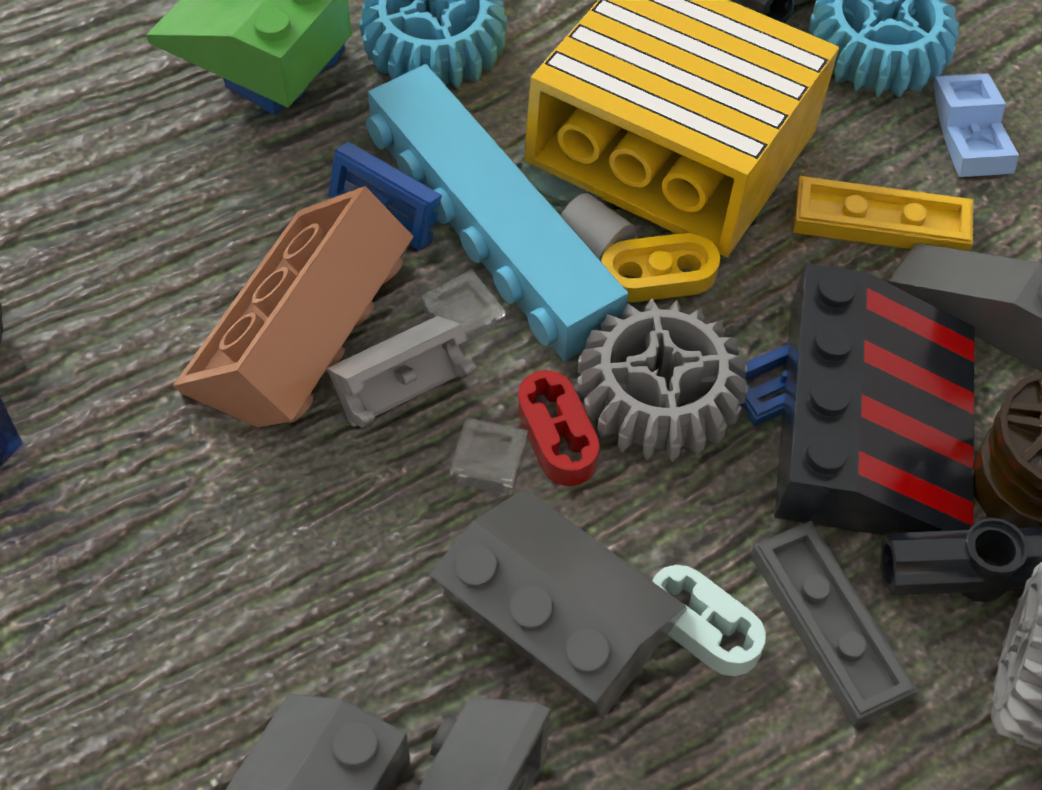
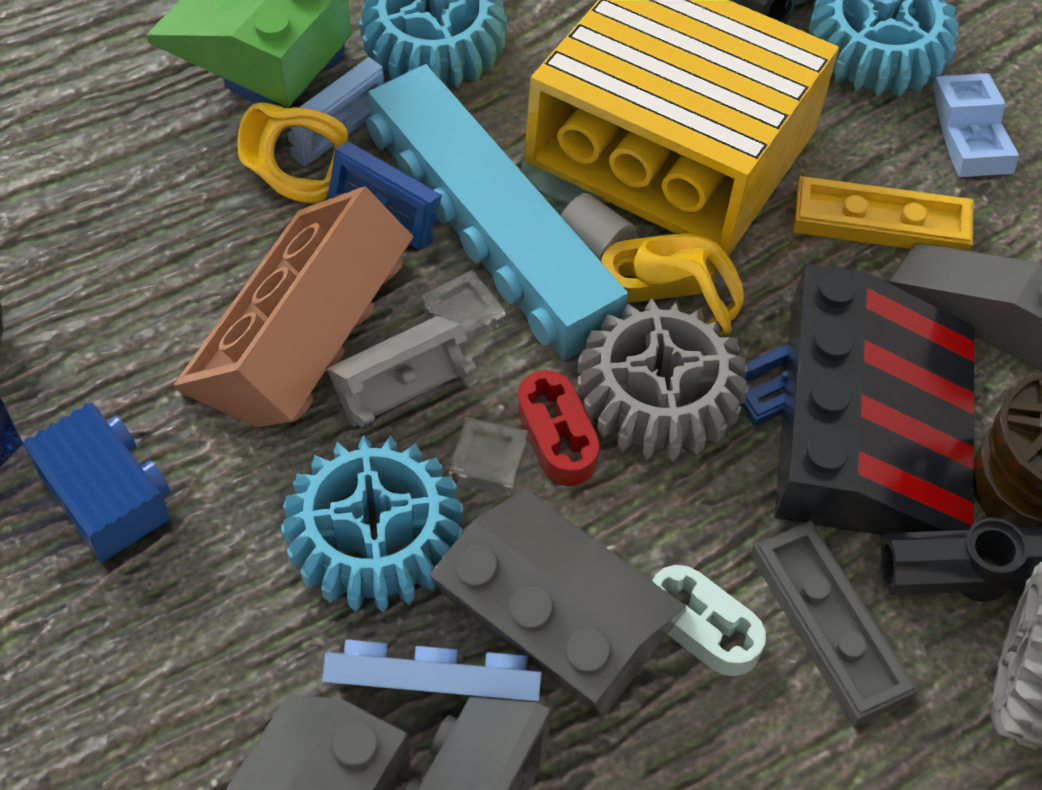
none -> blue brick [23,403,171,563]
none -> yellow piece [237,102,348,203]
none -> medium azure gear [281,435,463,613]
none -> light blue tile [287,57,384,167]
none -> light blue plate [322,640,542,702]
none -> yellow piece [633,235,744,337]

